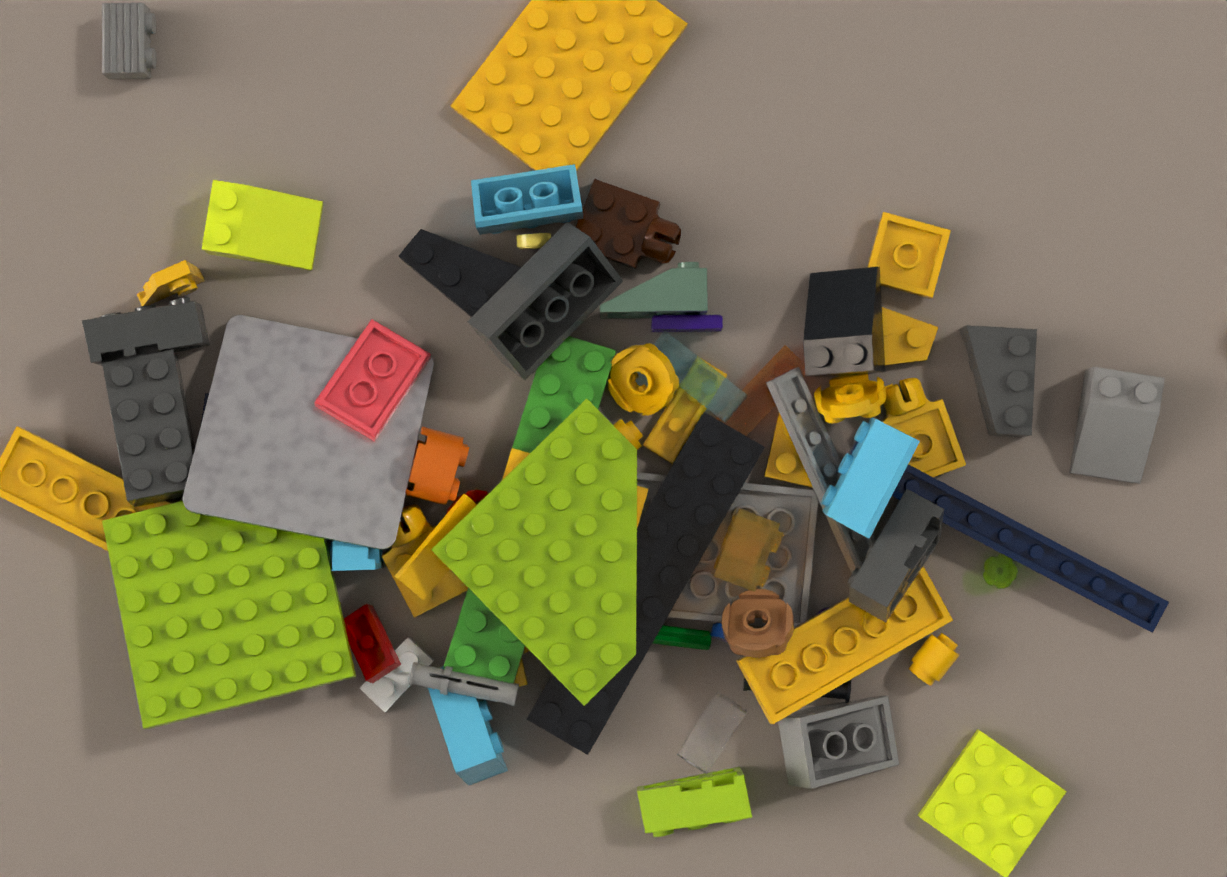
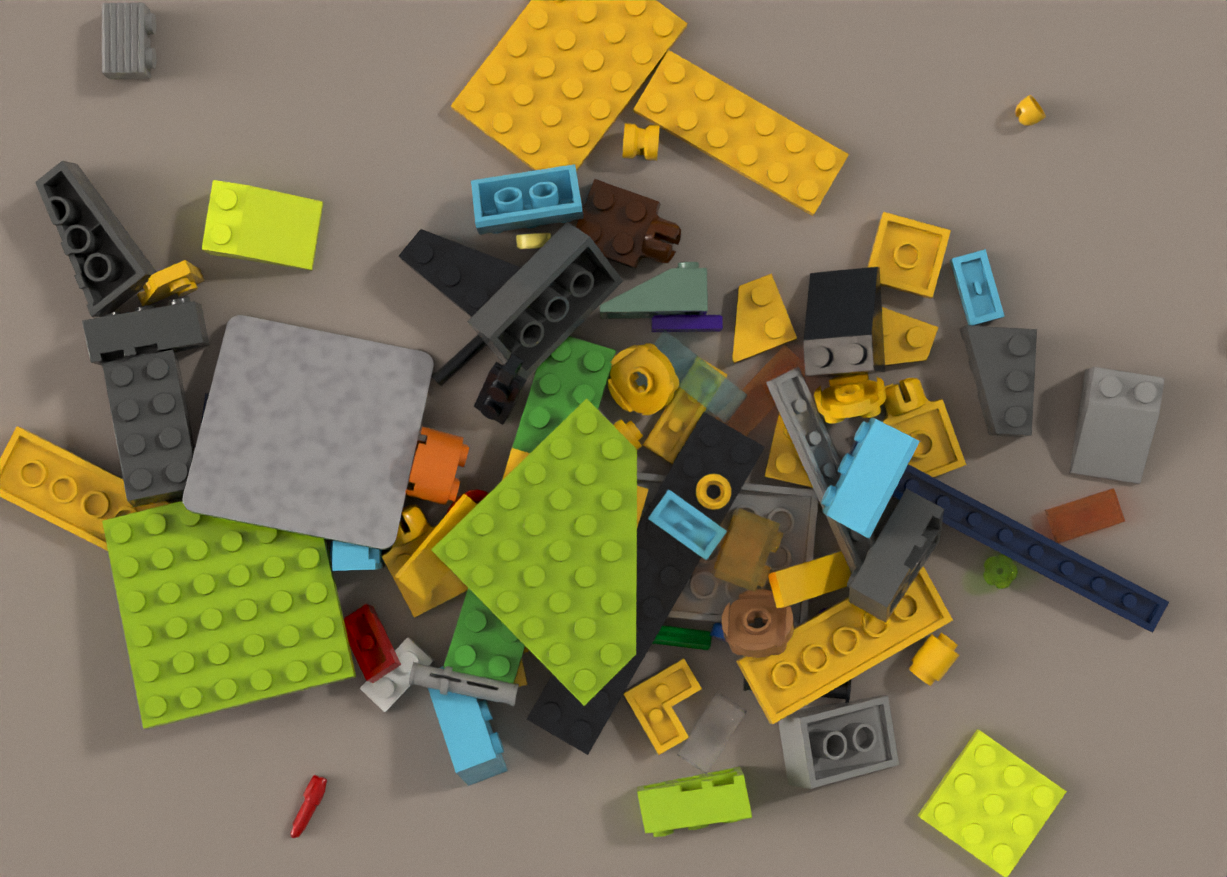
coral tile [314,319,431,442] -> none
none -> dark grey wedge [35,161,157,317]
none -> red piece [290,775,327,839]
none -> black bar [432,335,487,386]
none -> black hinge [474,354,527,425]
none -> yellow wheel [622,123,660,161]
none -> yellow plate [623,658,702,755]
none -> yellow plate [633,50,849,216]
none -> medium azure plate [648,489,727,560]
none -> yellow plate [696,474,731,510]
none -> yellow wing [732,273,797,364]
none -> yellow tile [767,551,852,608]
none -> medium azure plate [950,249,1005,326]
none -> yellow hinge [1015,95,1046,126]
none -> clear orange plate [1045,488,1125,543]

